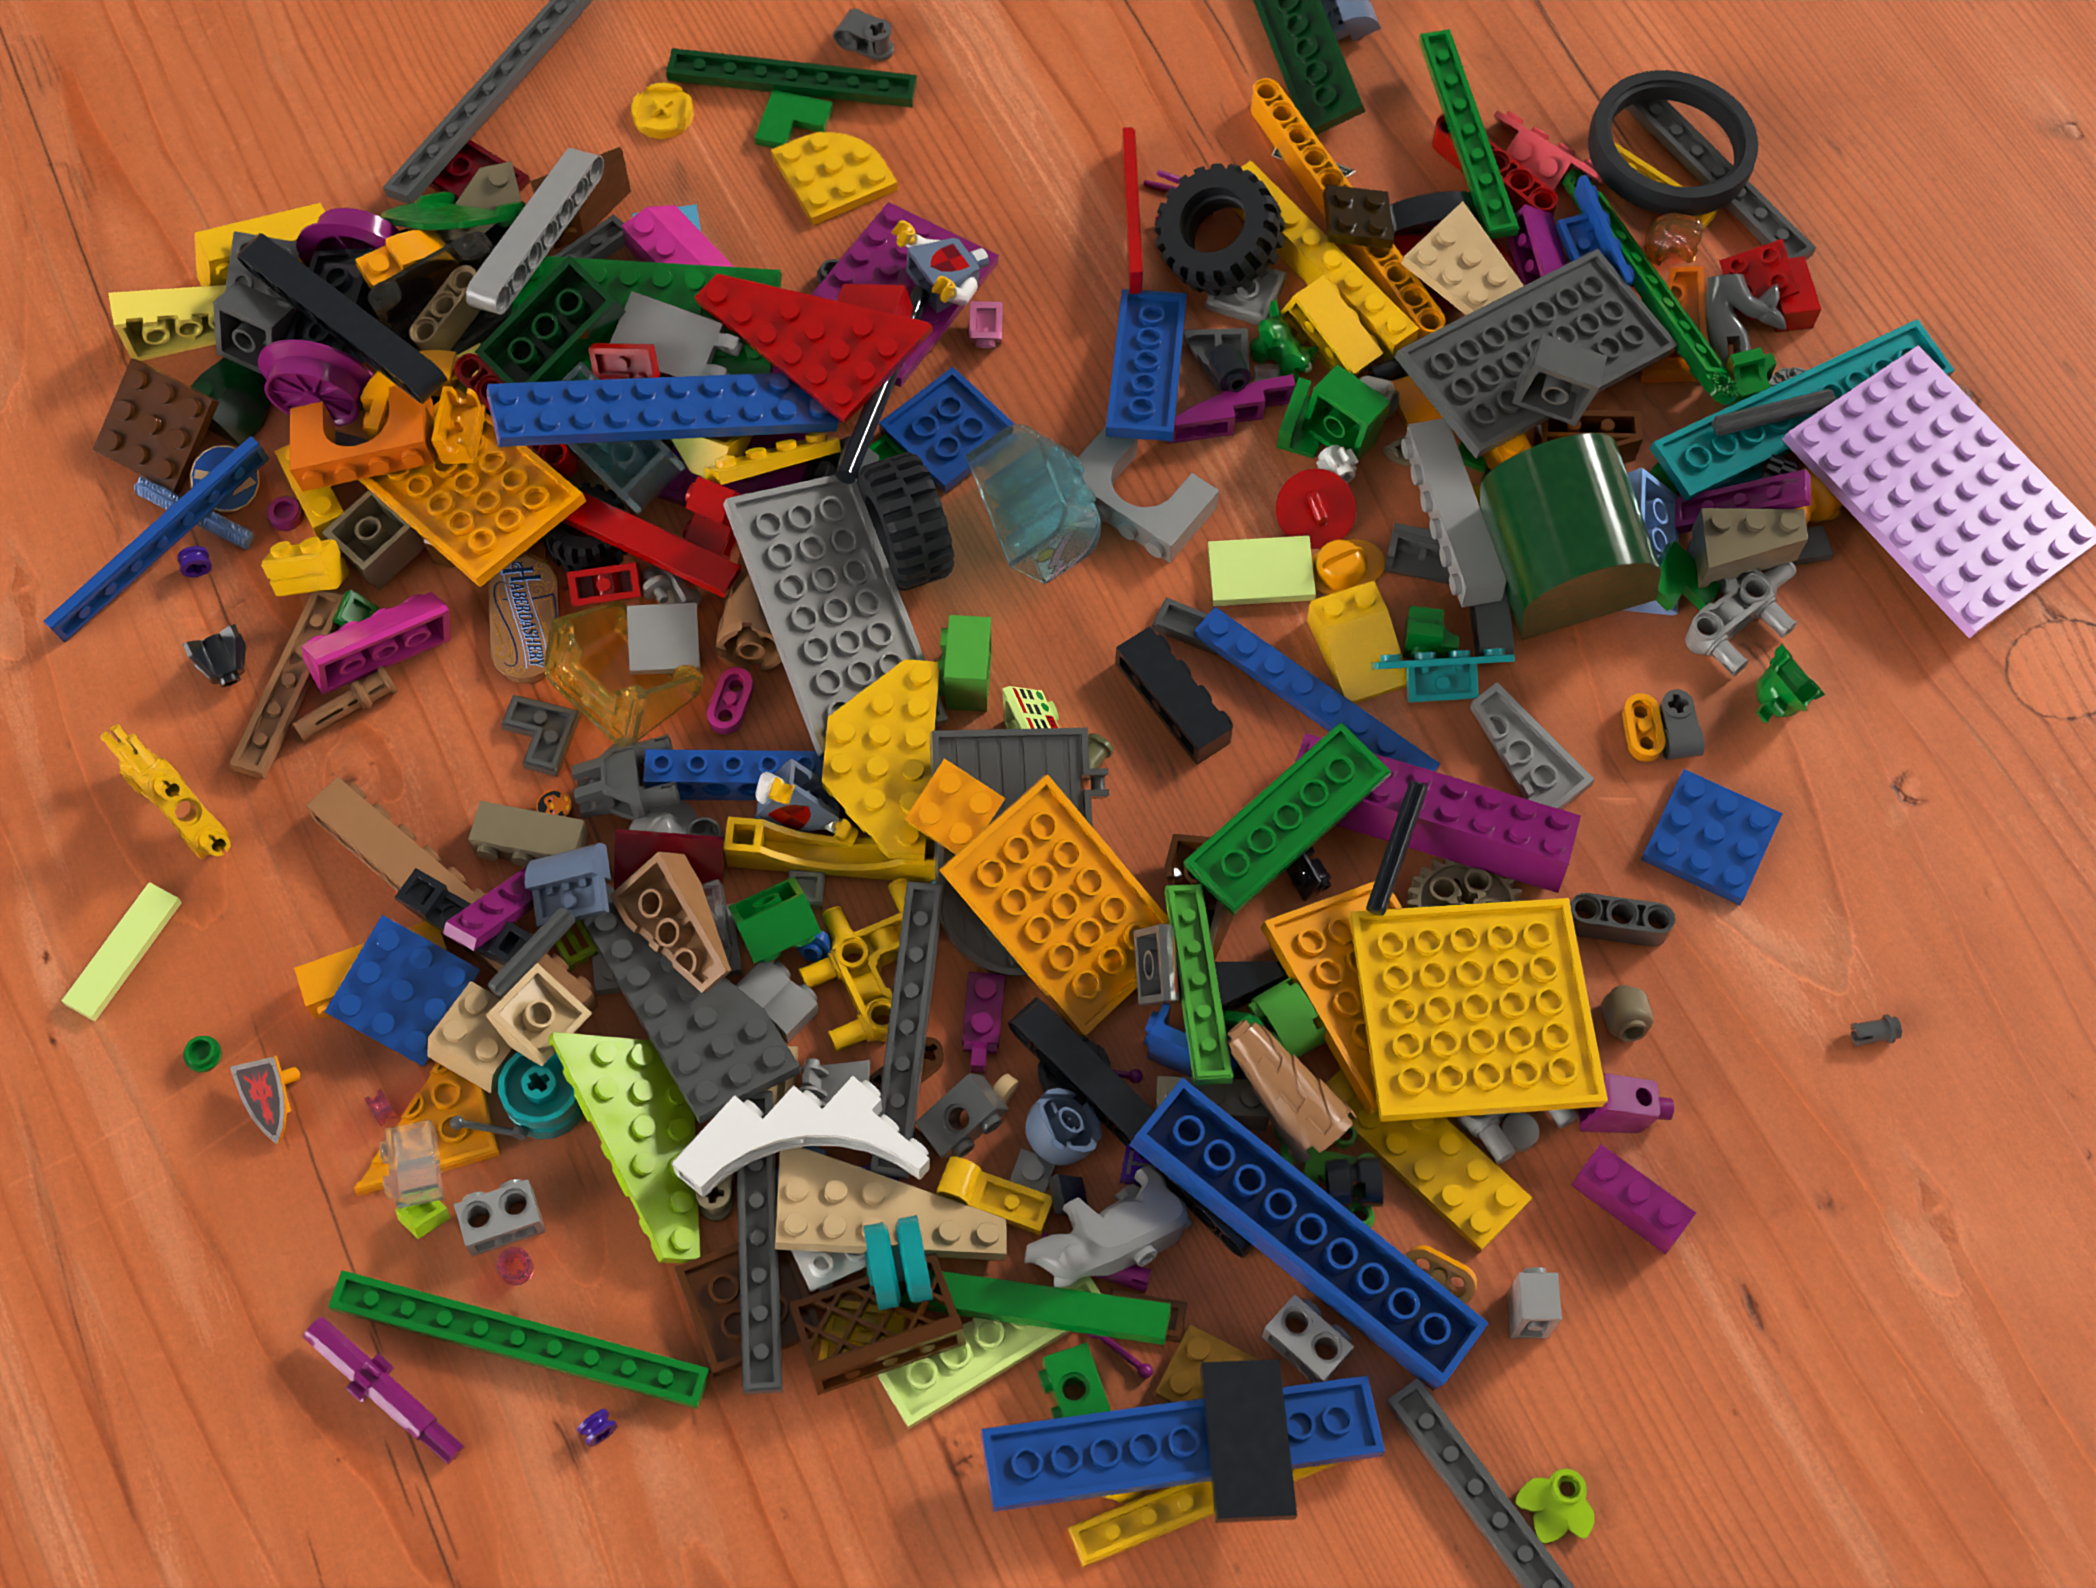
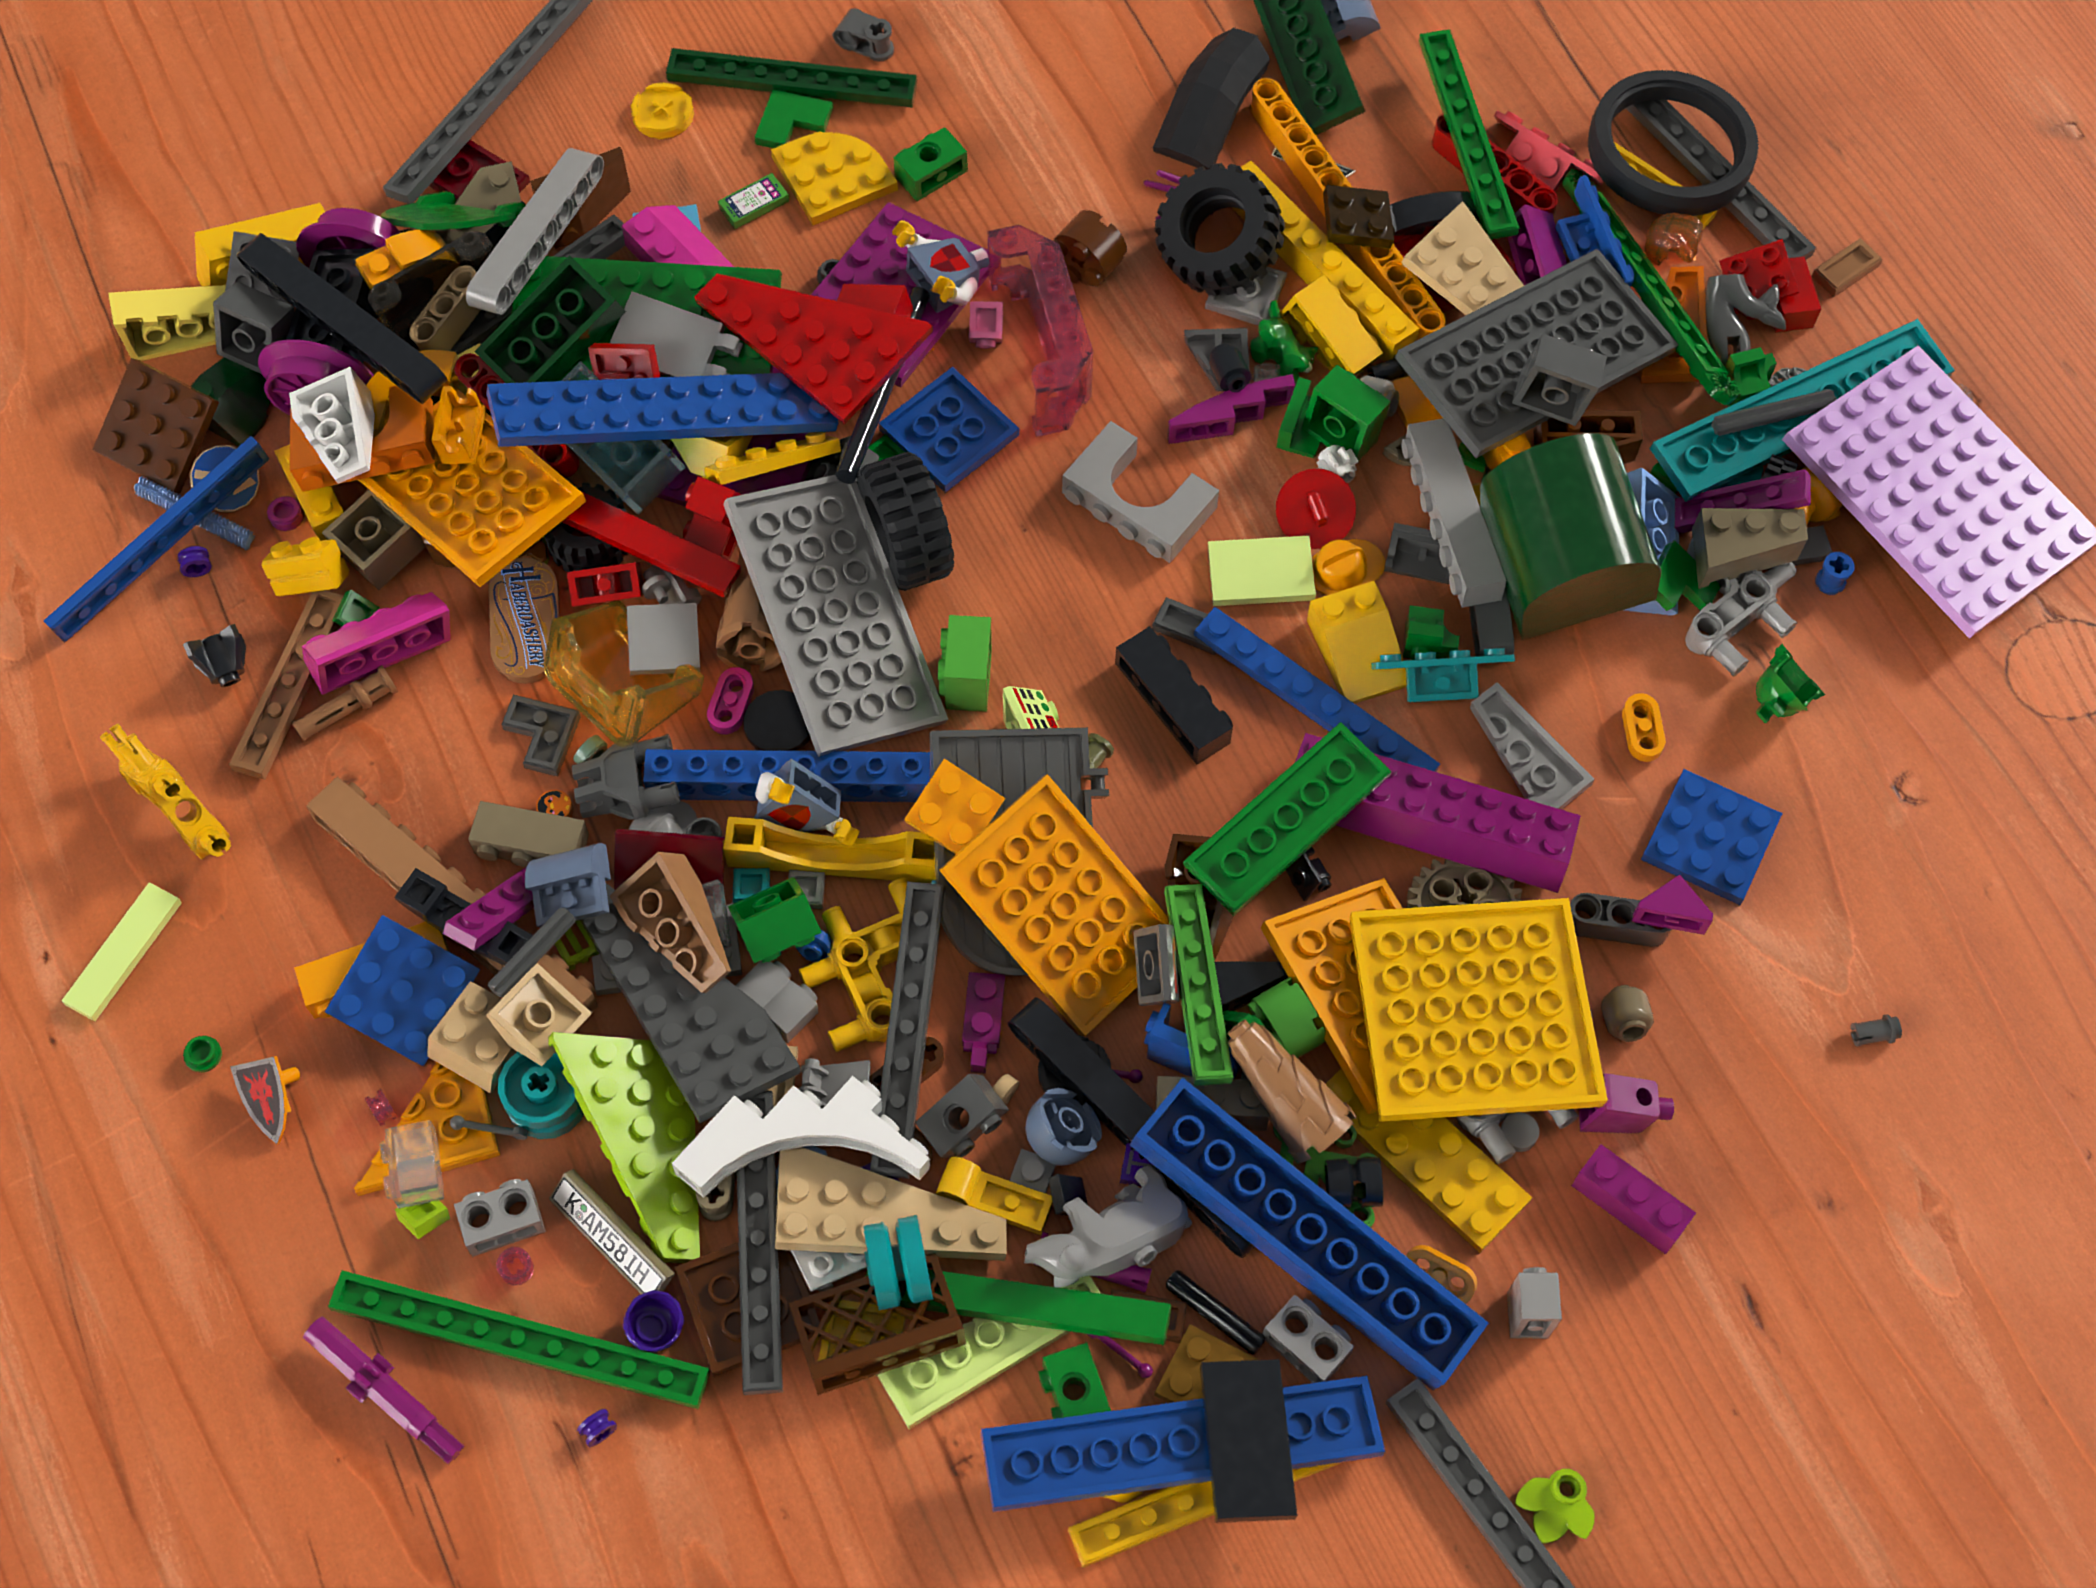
yellow plate [822,659,939,861] -> none
clear light blue brick [965,424,1101,584] -> none
blue plate [1106,289,1187,441] -> none
red tile [1122,127,1143,294] -> none
black axle [1366,781,1428,916] -> none
dark grey piece [1659,689,1705,760] -> none
none -> white wedge [289,367,375,484]
none -> tile [549,1169,675,1294]
none -> sand green tile [573,735,608,764]
none -> dark purple hair [623,1290,684,1353]
none -> tile [718,173,789,229]
none -> teal tile [732,868,770,904]
none -> black tile [743,690,811,751]
none -> green brick [893,127,968,202]
none -> clear pink windscreen [987,225,1093,437]
none -> reddish brown brick [1049,210,1127,287]
none -> black piece [1153,28,1270,170]
none -> black axle [1166,1270,1265,1354]
none -> magenta slope [1632,875,1713,935]
none -> medium nougat tile [1811,238,1883,297]
none -> blue bush [1815,552,1855,595]

